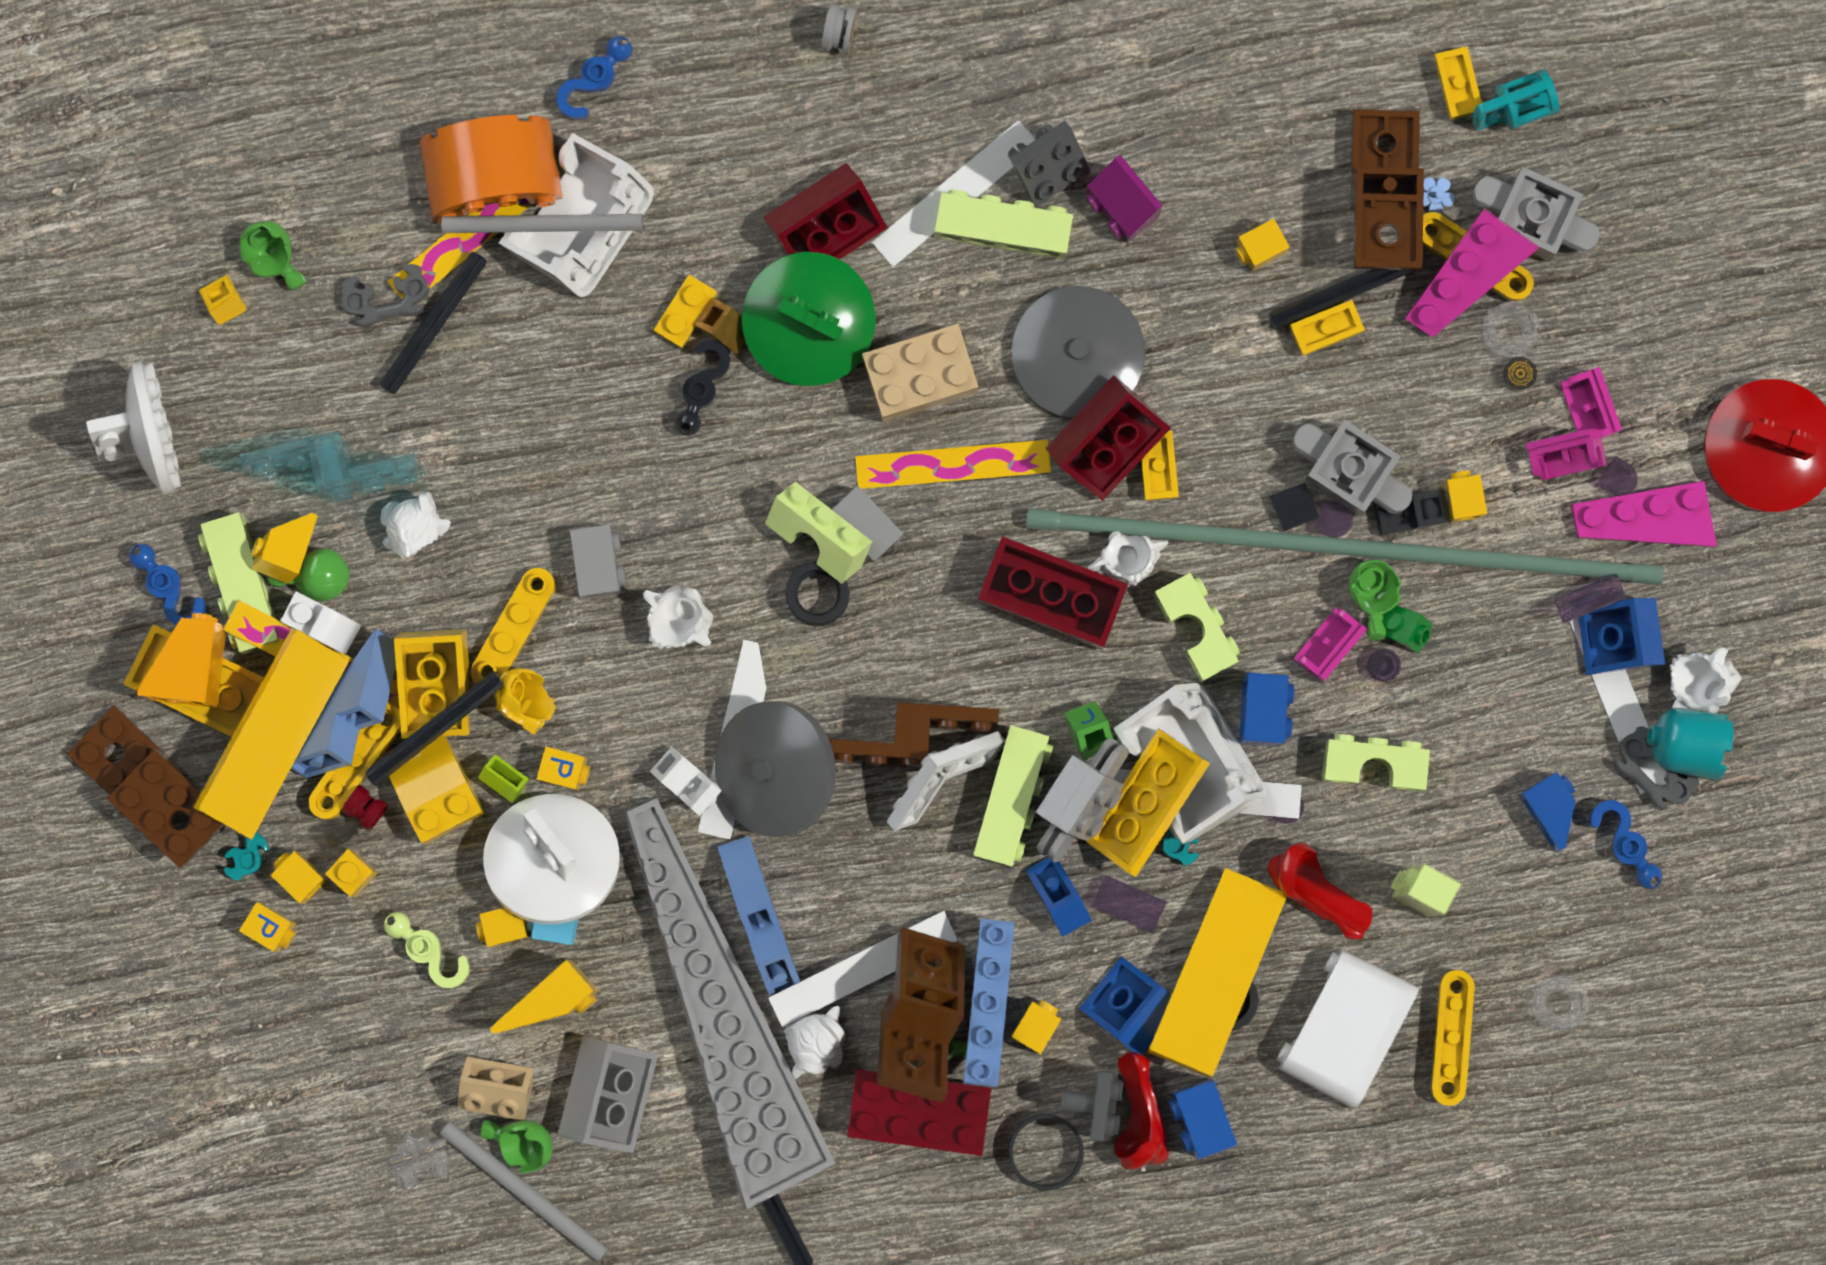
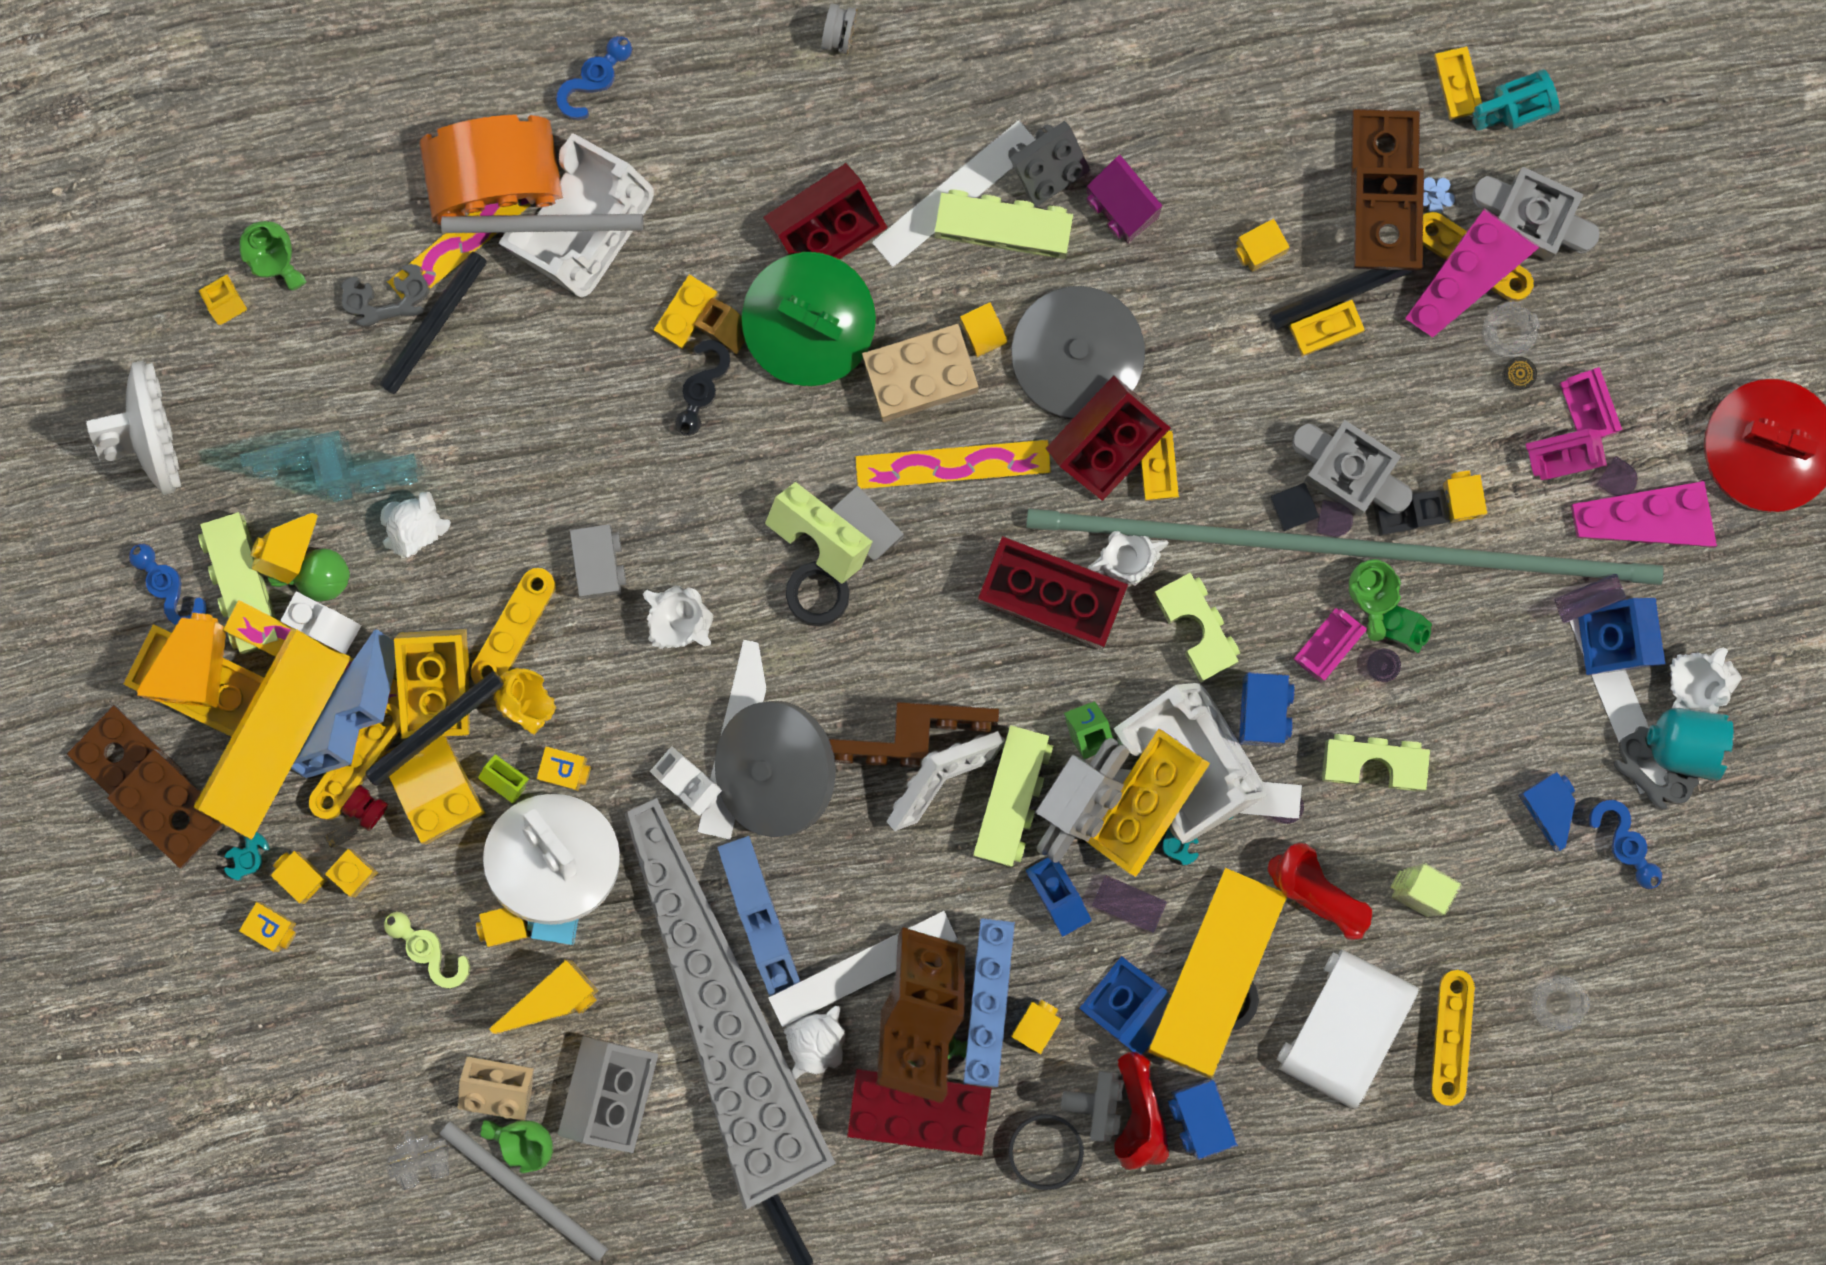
none -> yellow brick [960,302,1007,358]

